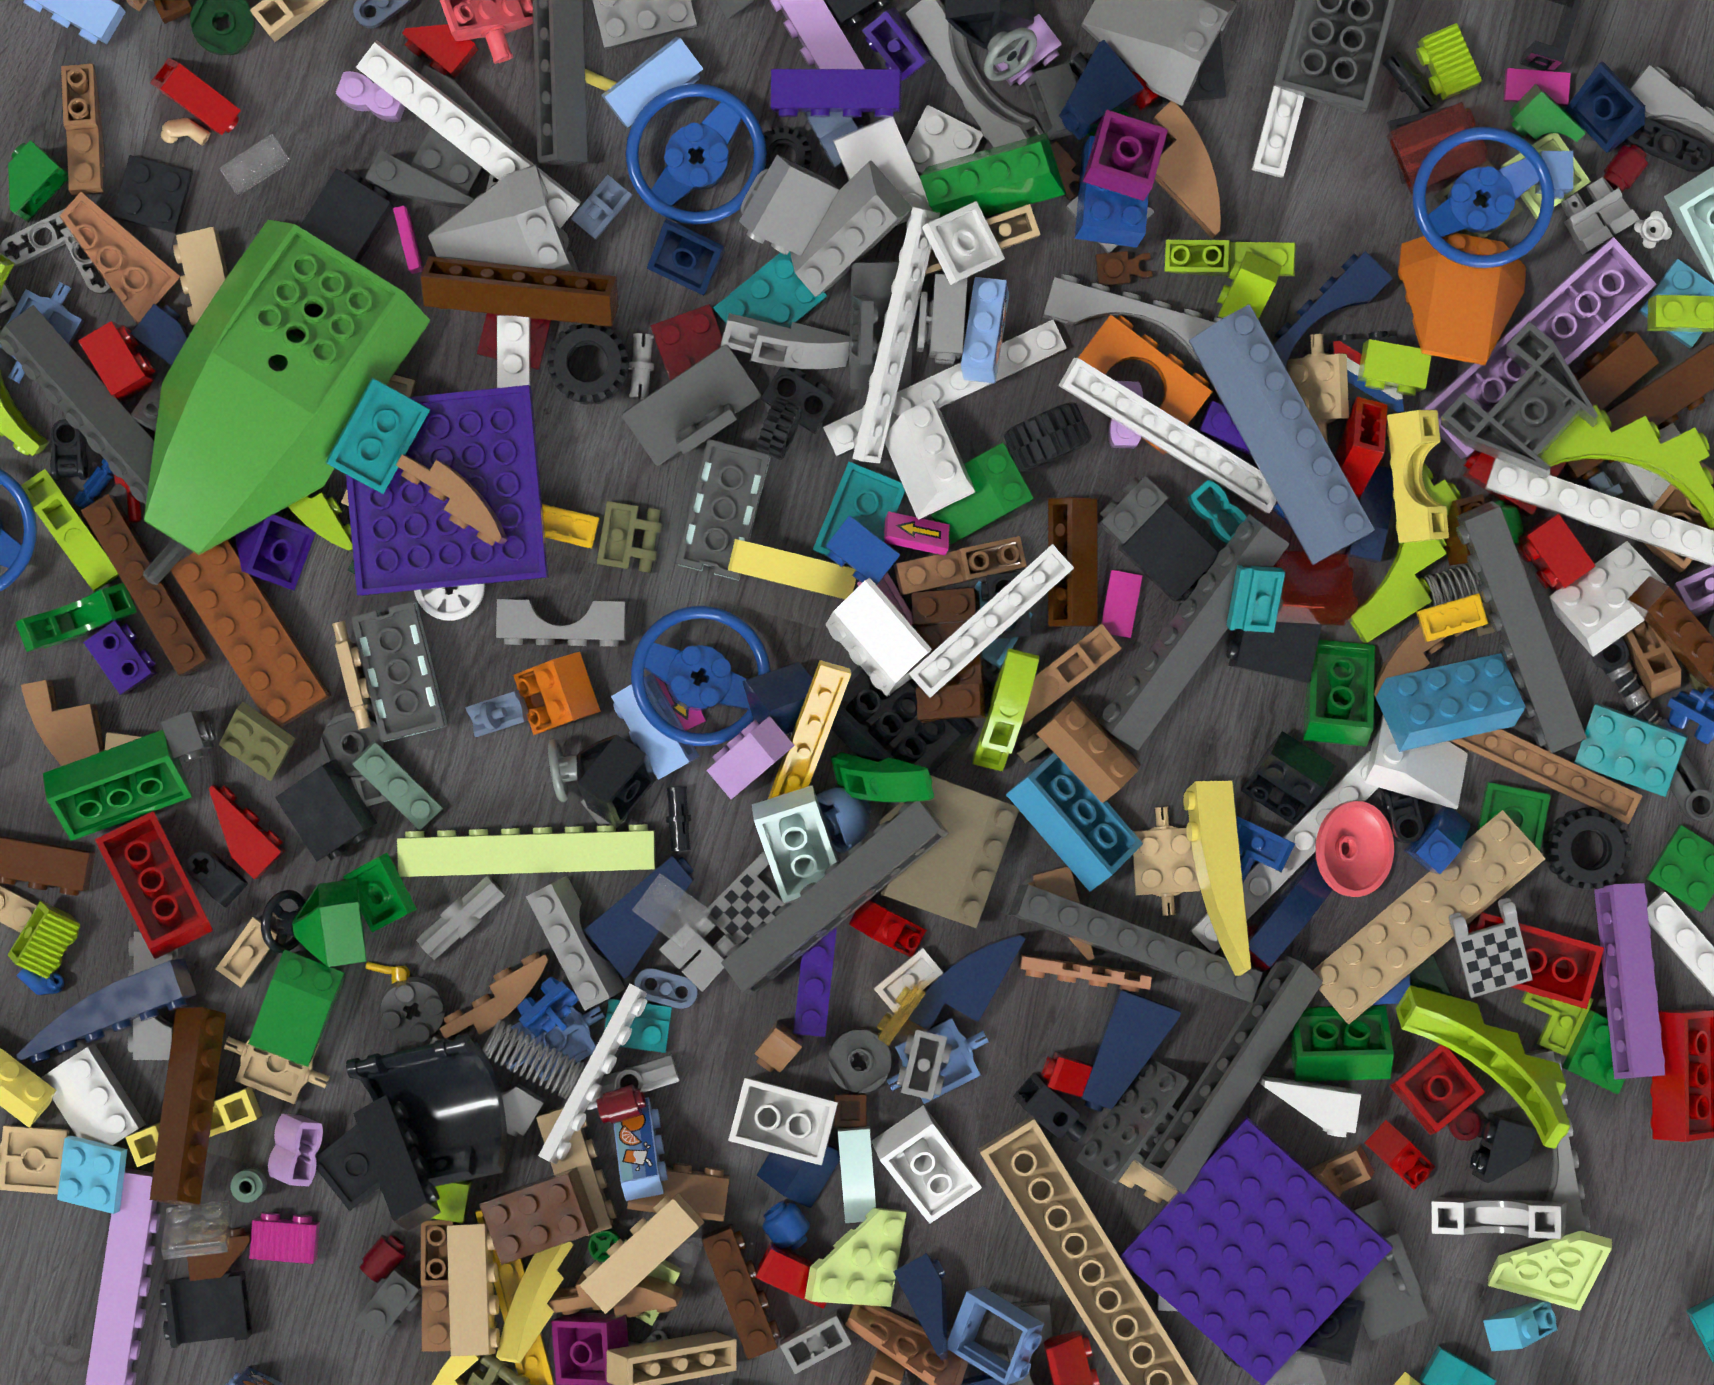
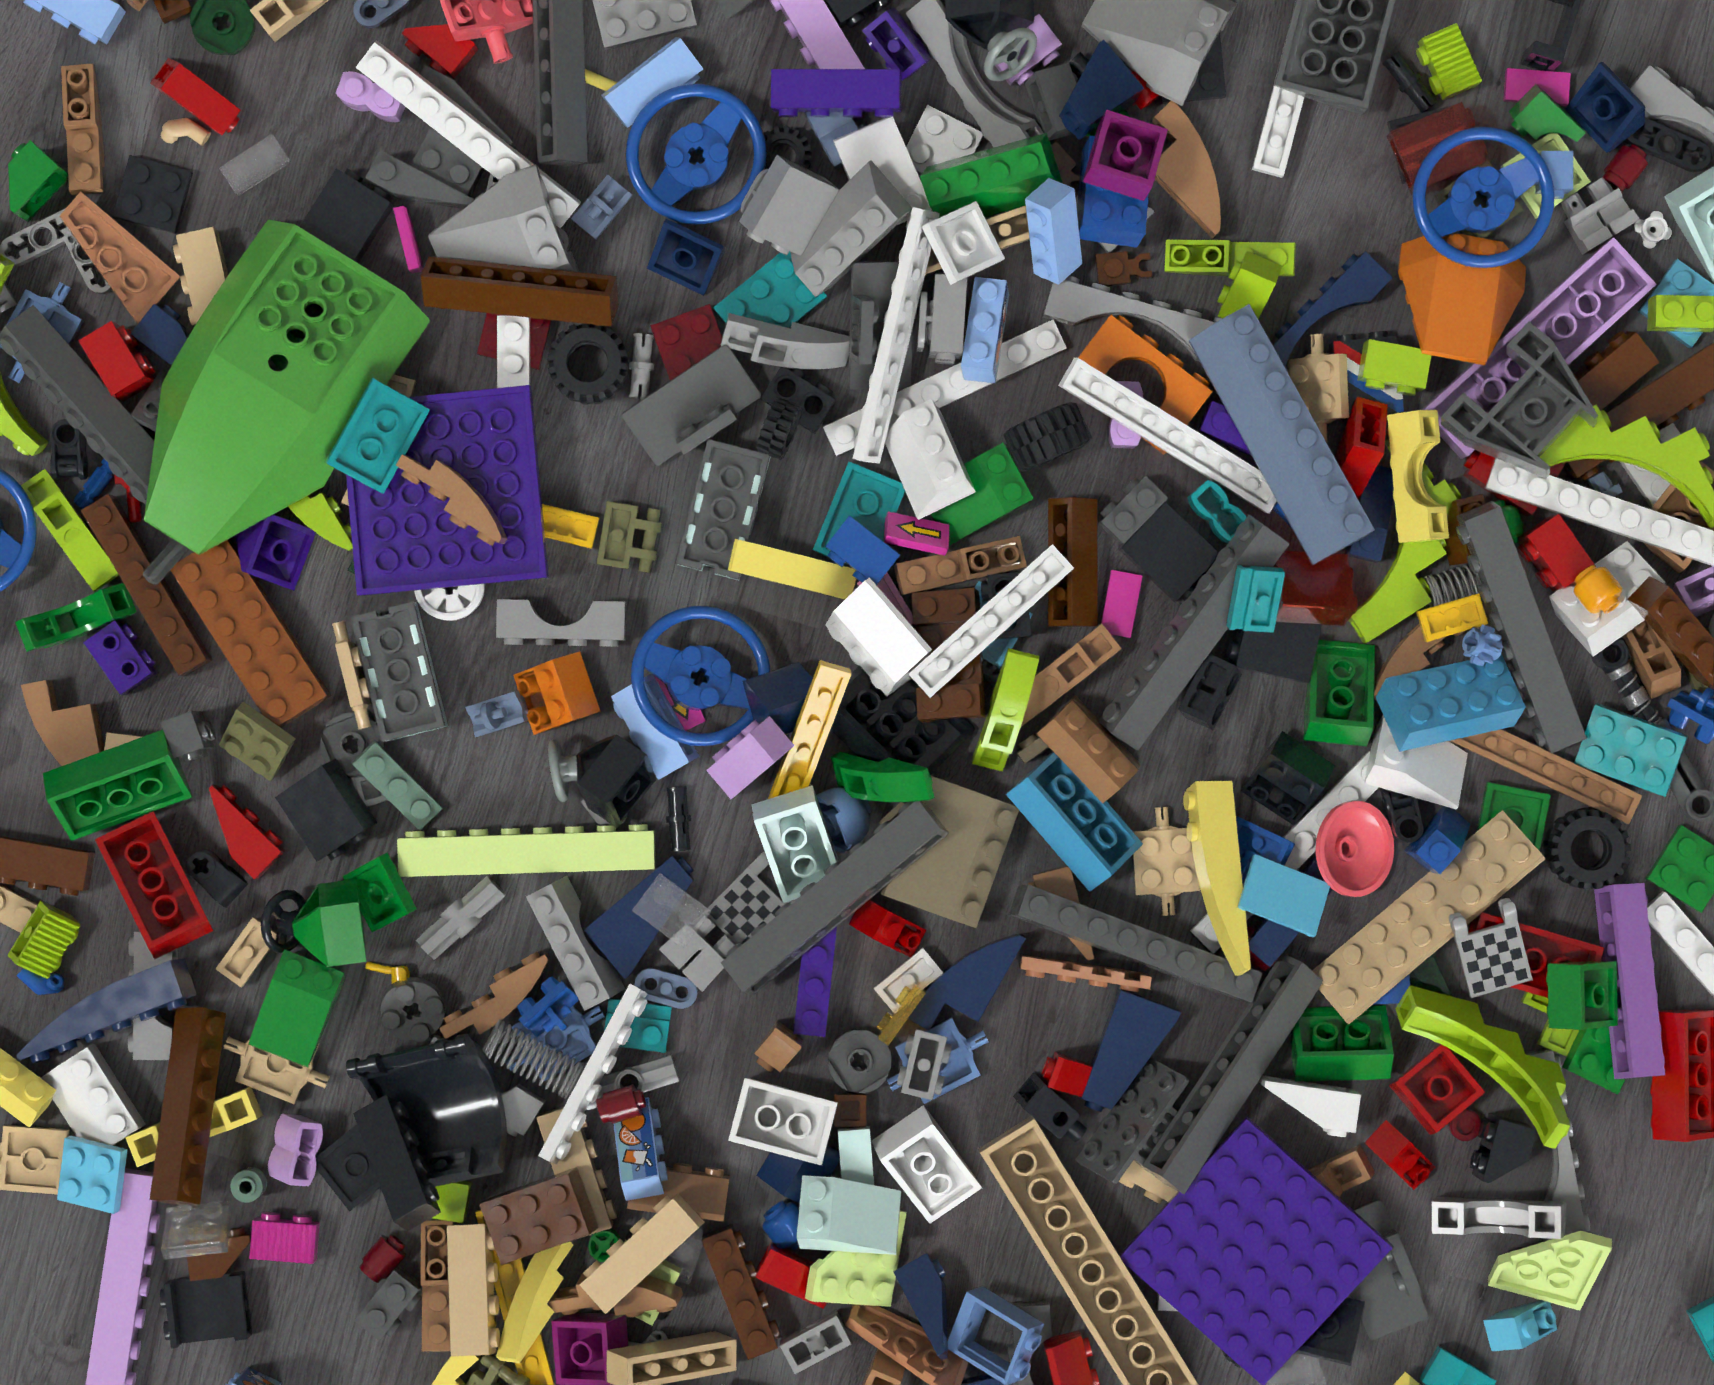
none -> light aqua slope [797,1175,901,1255]
none -> light blue brick [1025,178,1082,285]
none -> black brick [1178,654,1242,731]
none -> medium azure piece [1237,854,1330,937]
none -> medium blue gear [1462,624,1503,666]
none -> green slope [1546,961,1618,1030]
none -> light orange head [1573,565,1623,614]

